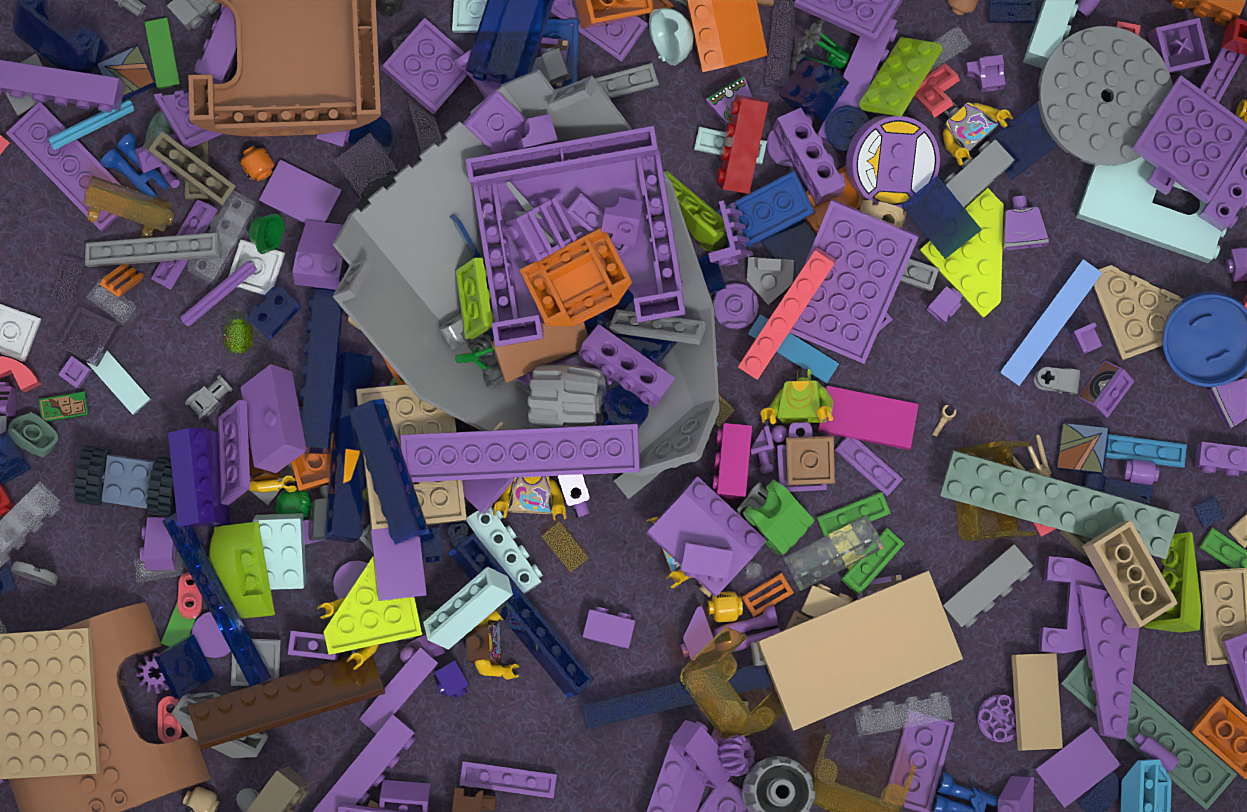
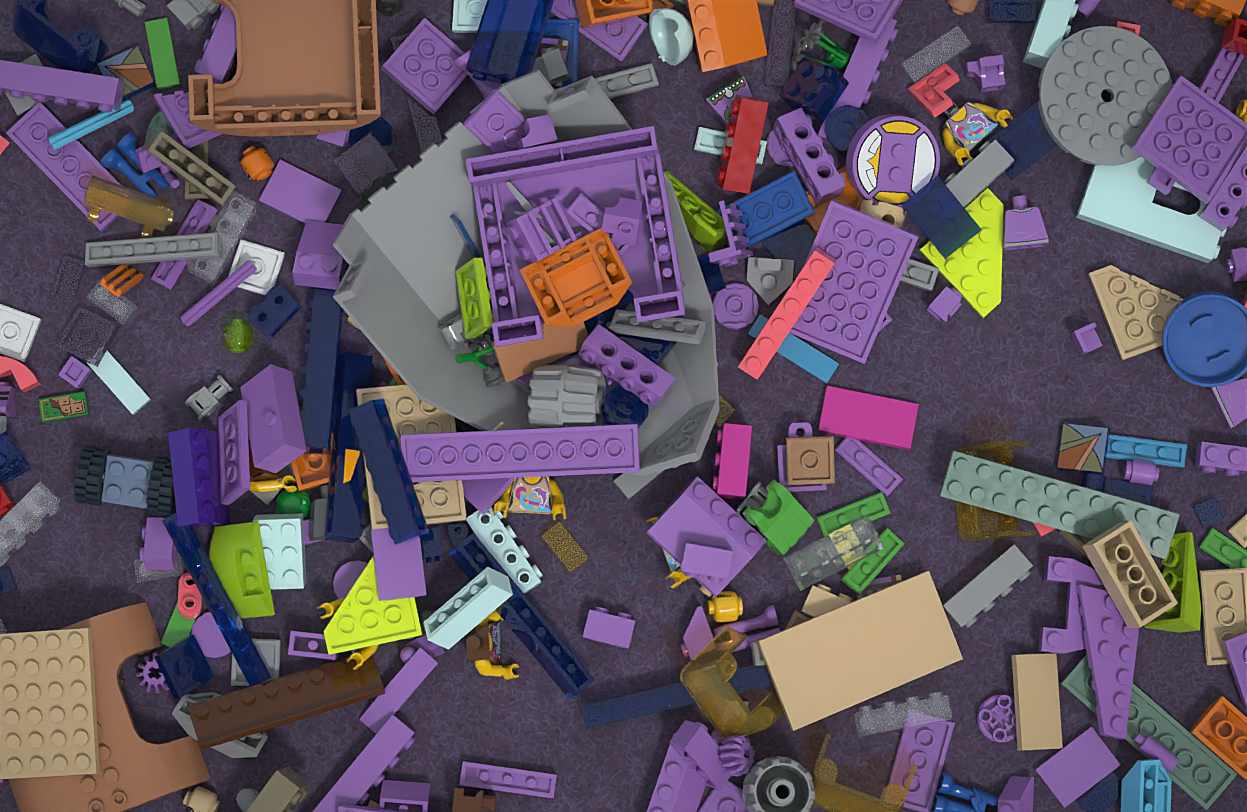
sand green piece [8,412,58,458] -> none
light grey tile [11,561,58,586] -> none
coral plate [158,696,183,743] -> none
green piece [247,214,285,254] -> none
dark purple brick [434,660,470,699] -> none
torso [558,475,590,517] -> none
orange tile [741,573,794,617] -> none
clear hinge [744,560,762,580] -> none
medium lavender piece [750,425,788,474] -> none
lime torso [760,369,834,424] -> none
lime plate [859,37,943,117] -> none
tan hand [932,405,956,437] -> none
light blue tile [1000,260,1102,386] -> none
tan plant [1001,434,1052,477] -> none
light grey piece [1033,367,1080,395] -> none
medium lavender panel [1078,361,1134,418] -> none
medium lavender brick [1147,18,1211,74] -> none

